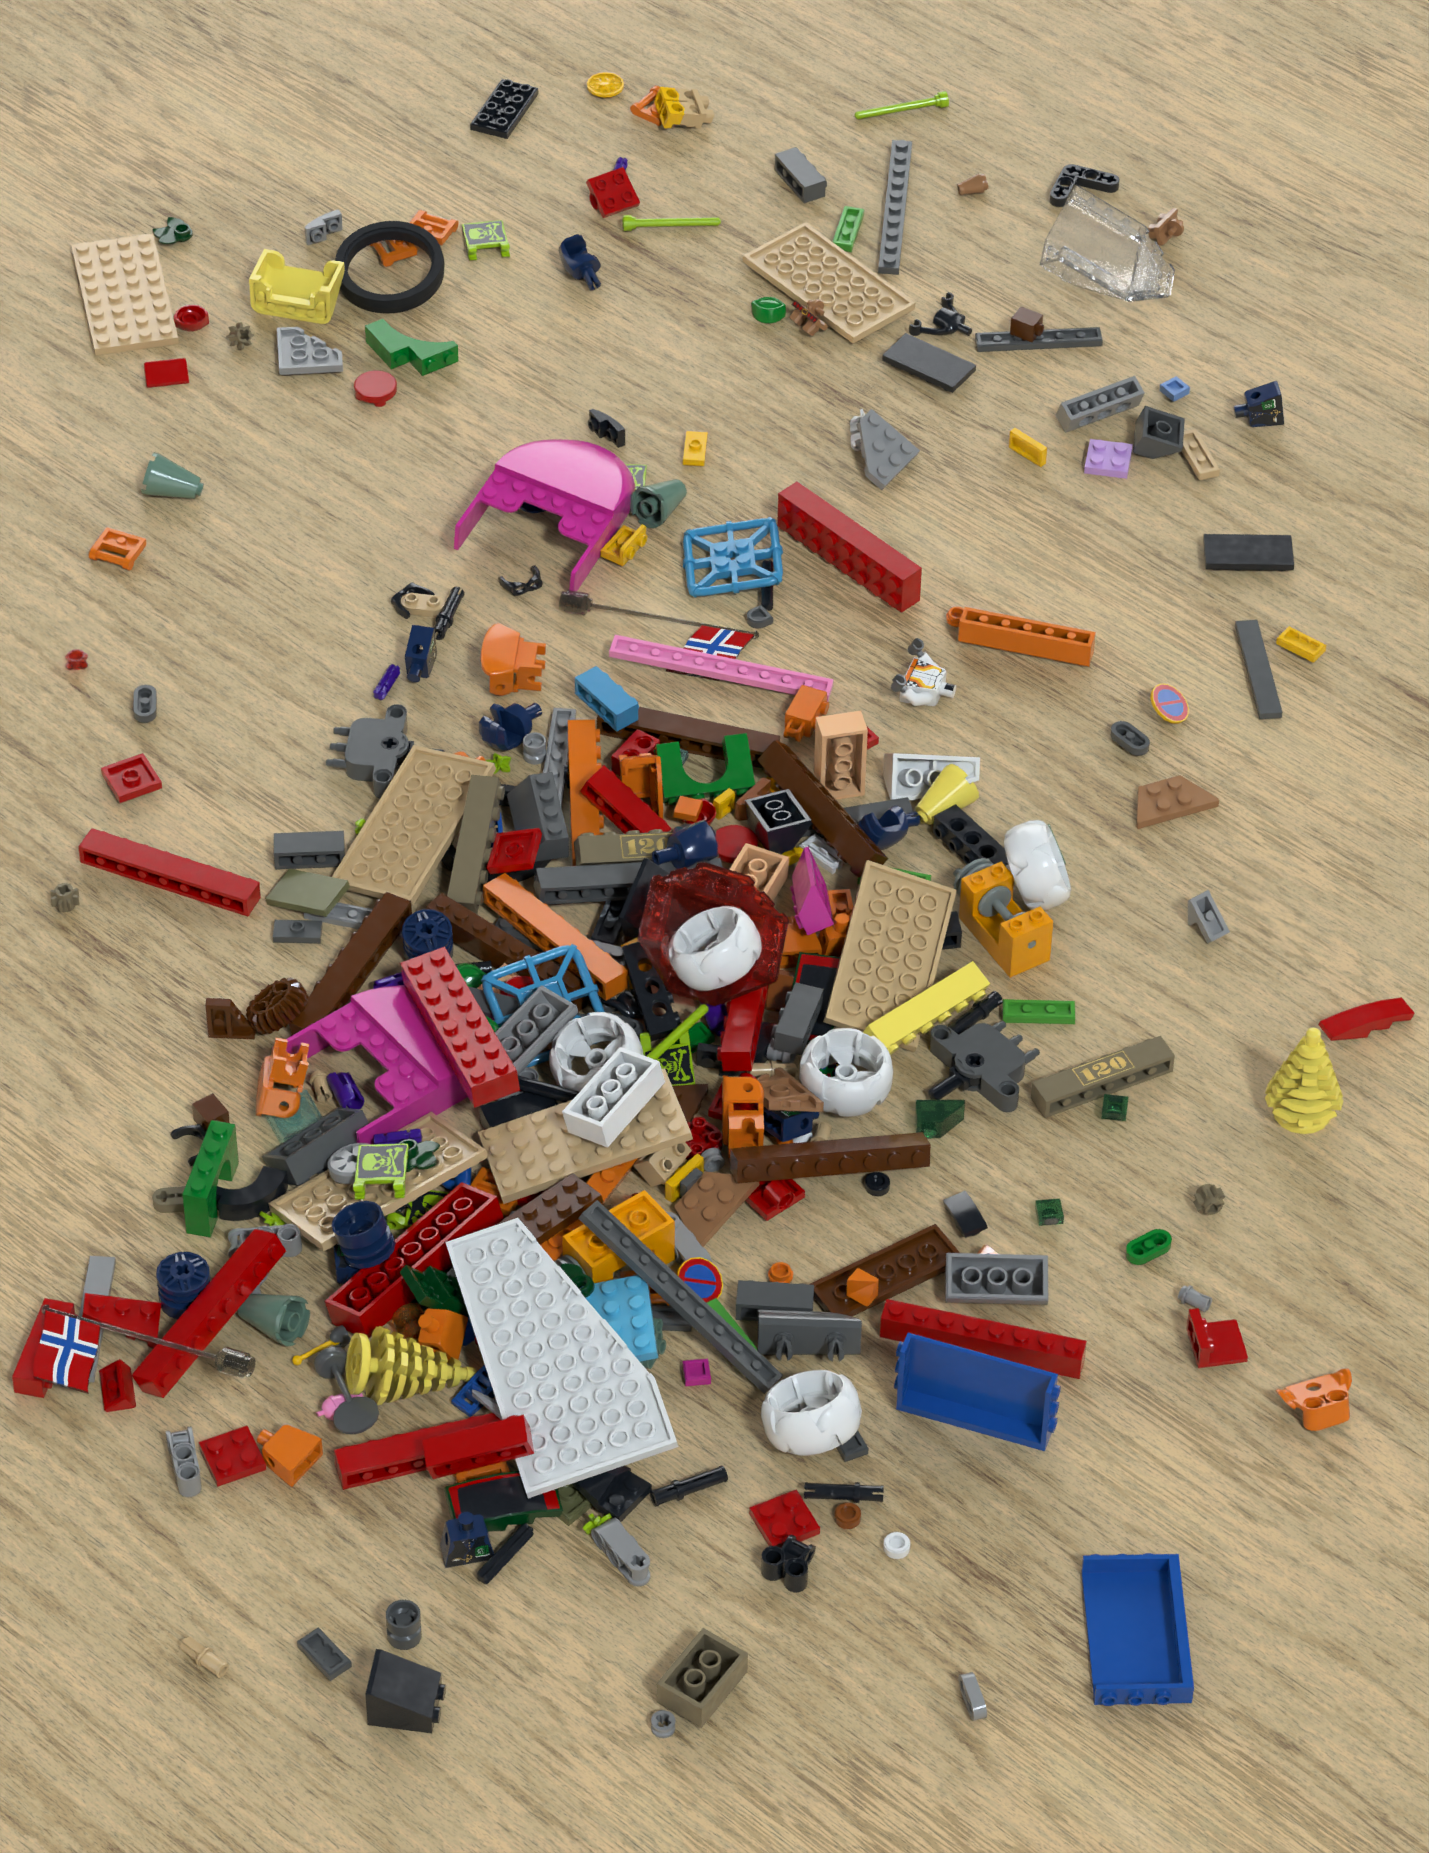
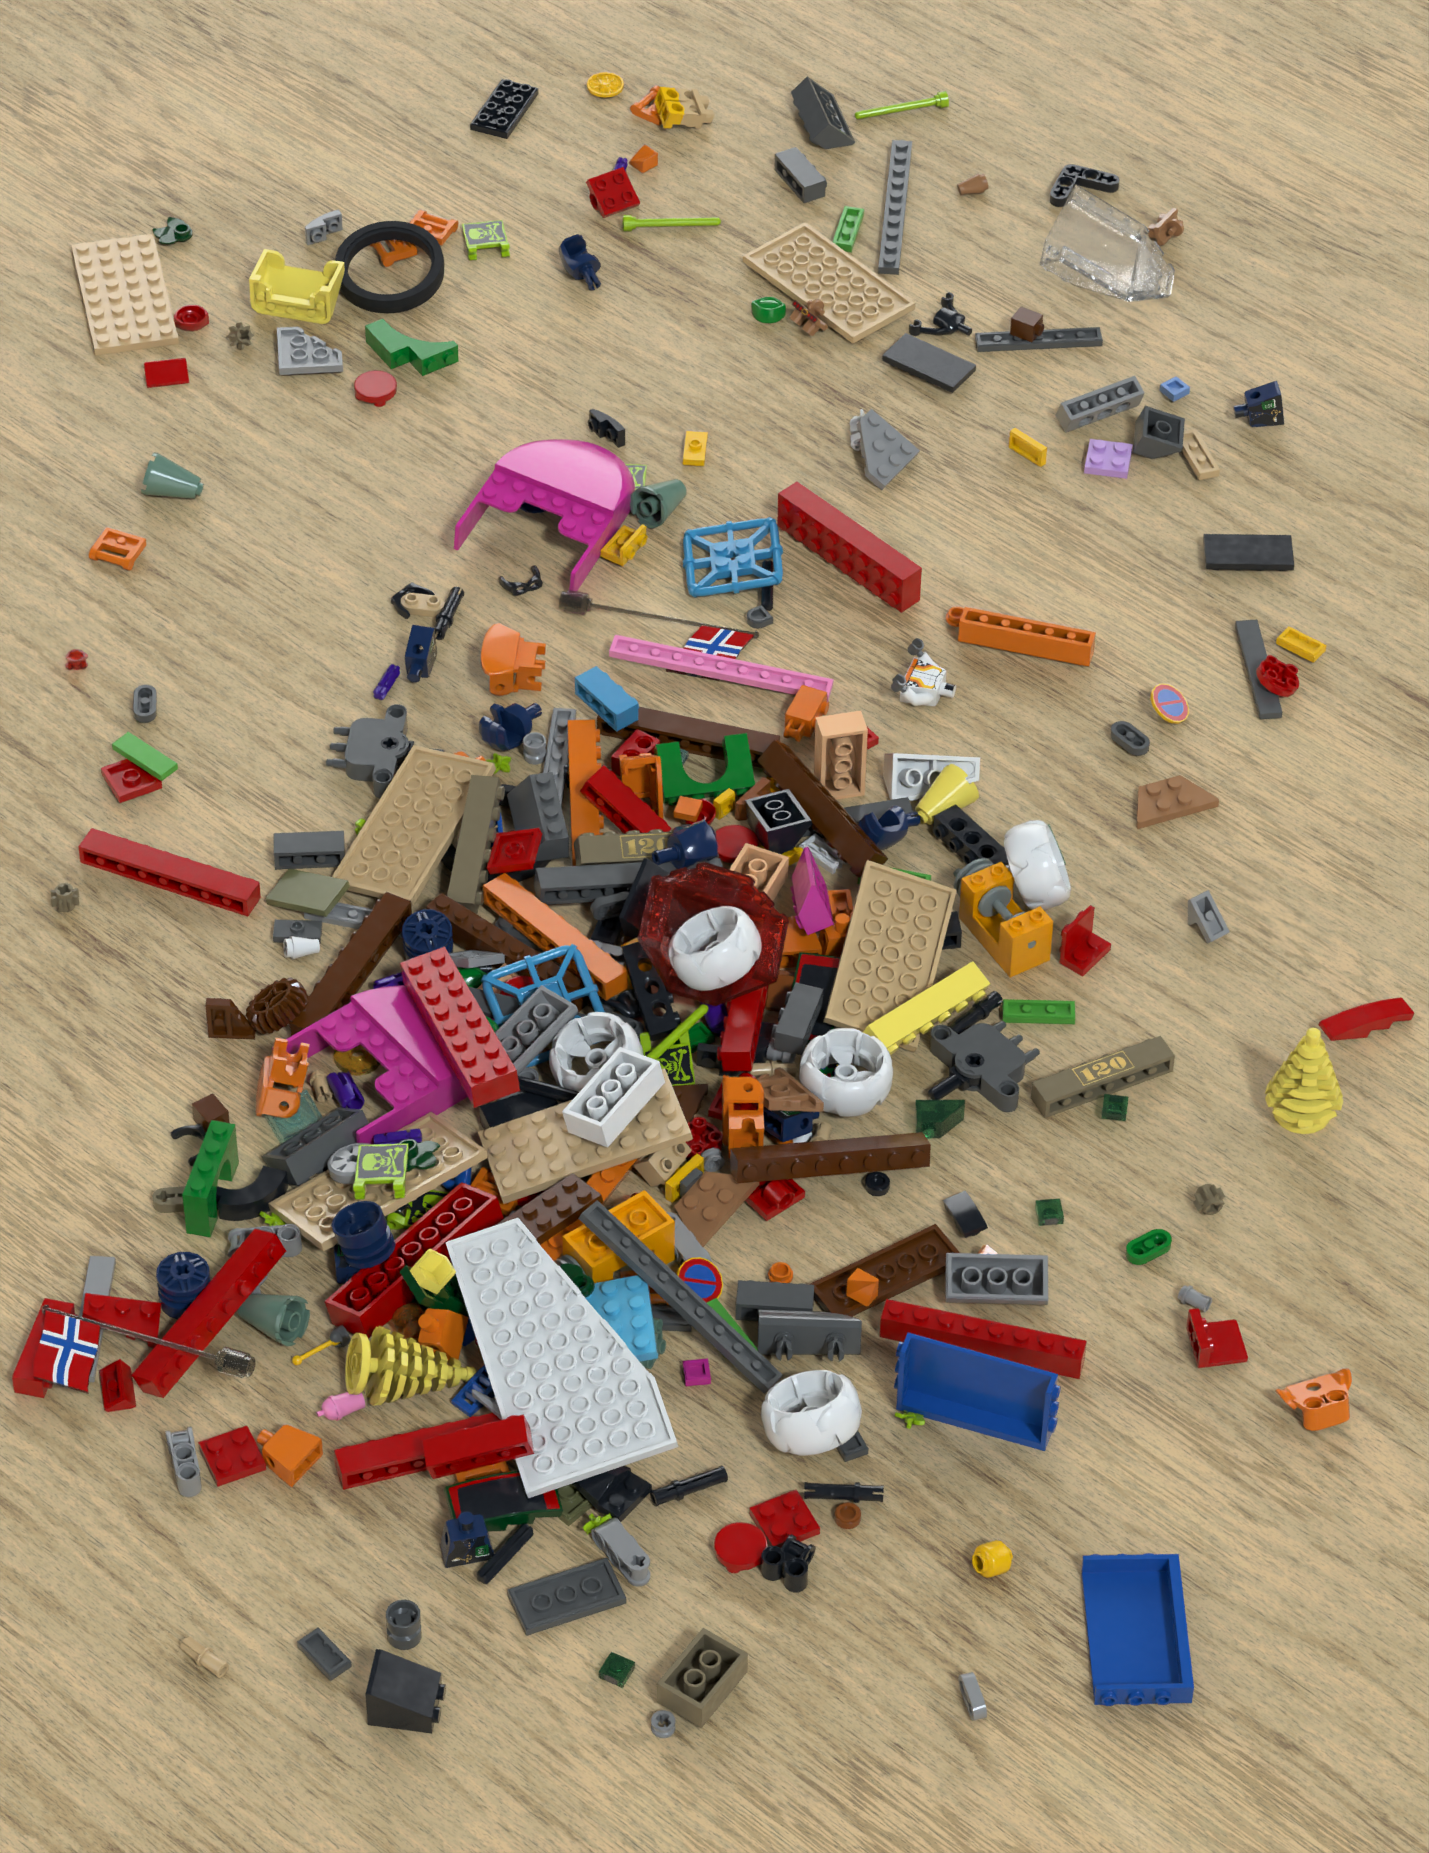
dark grey piece [314,1347,379,1434] -> none
white tile [883,1532,910,1559] -> none
none -> bright green tile [112,732,178,781]
none -> white cone [283,936,320,960]
none -> clear yellow tile [334,1044,380,1076]
none -> light yellow panel [410,1249,456,1294]
none -> light grey tile [449,950,505,968]
none -> dark grey tile [507,1558,627,1636]
none -> dark grey plate [590,892,629,920]
none -> clear green plate [599,1652,635,1688]
none -> orange slope [629,145,658,173]
none -> red tile [714,1522,767,1574]
none -> dark grey slope [791,76,855,149]
none -> lime plant [895,1410,925,1429]
none -> yellow head [972,1540,1013,1578]
none -> red bracket [1059,905,1111,977]
none -> red tile [1256,655,1299,697]

